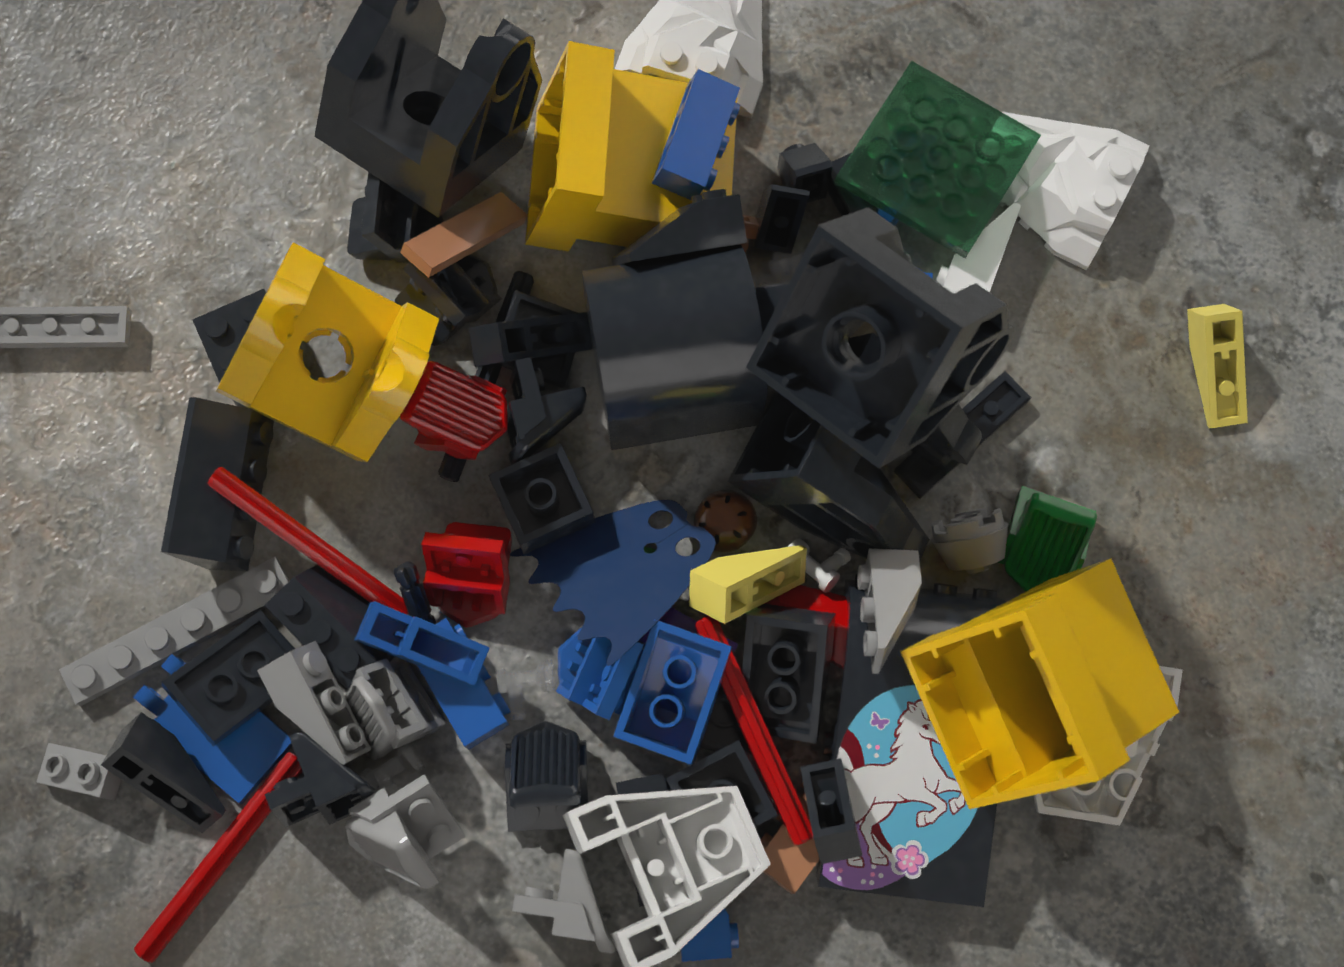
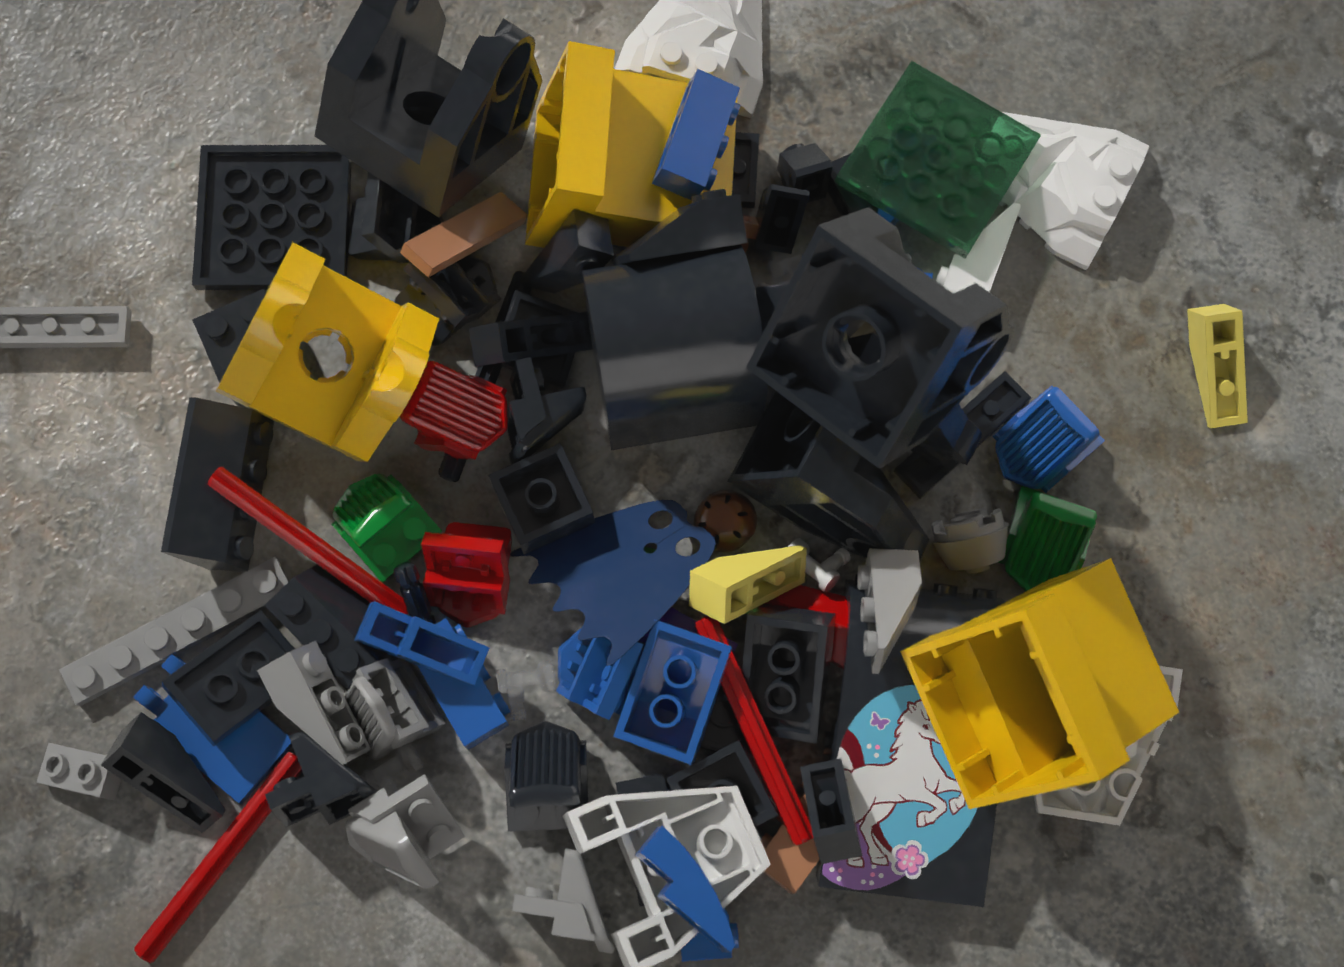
none -> black plate [192,145,352,290]
none -> green piece [331,473,442,583]
none -> black slope [520,209,614,294]
none -> blue slope [635,825,735,952]
none -> black plate [732,132,759,208]
none -> blue piece [993,386,1105,493]

